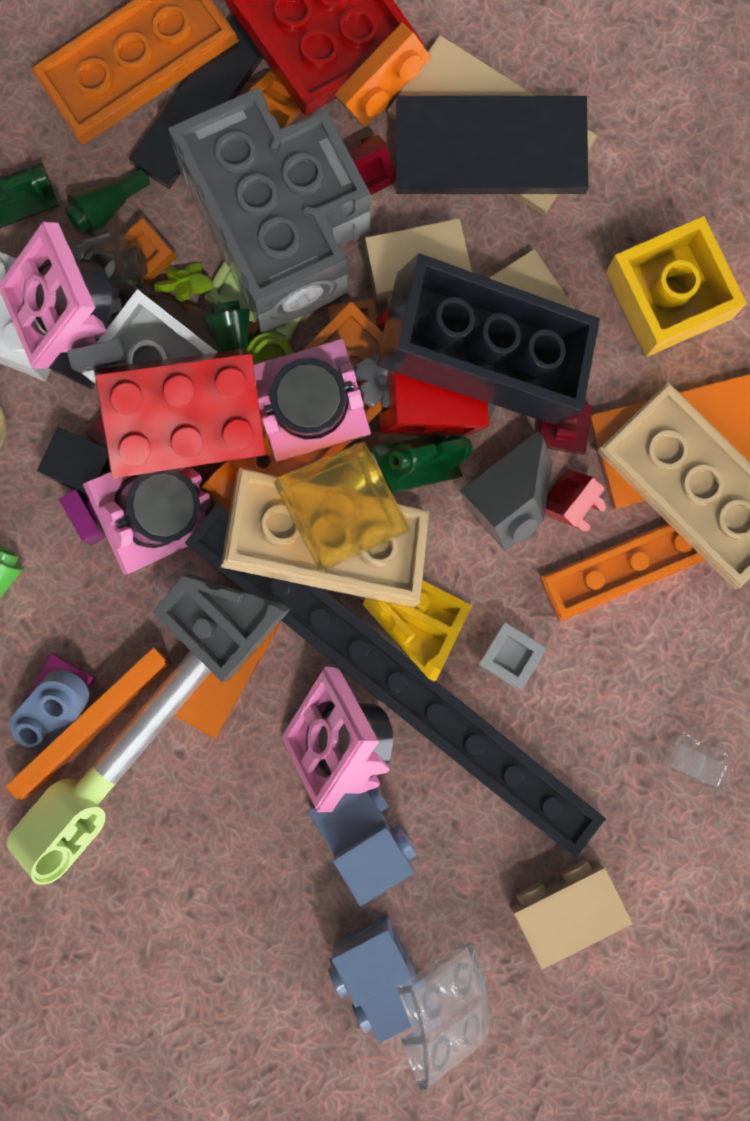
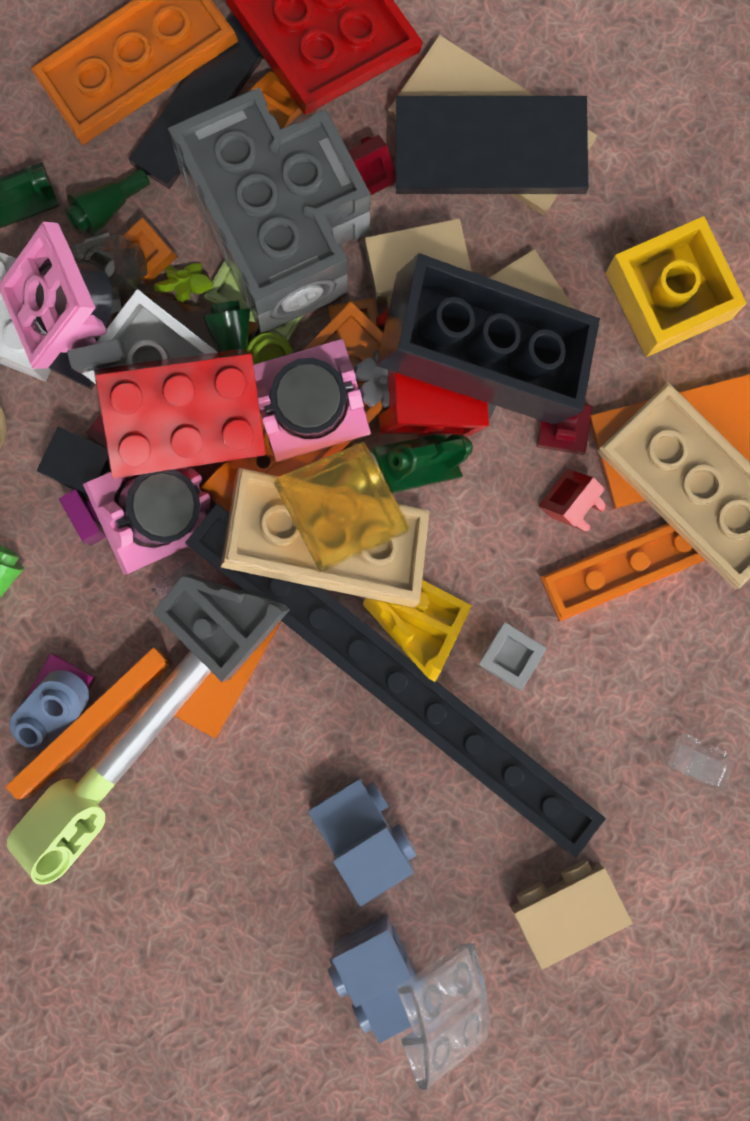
bright pink piece [281,667,393,812] -> none
orange plate [335,22,431,127] -> none
dark grey slope [460,432,552,551] -> none

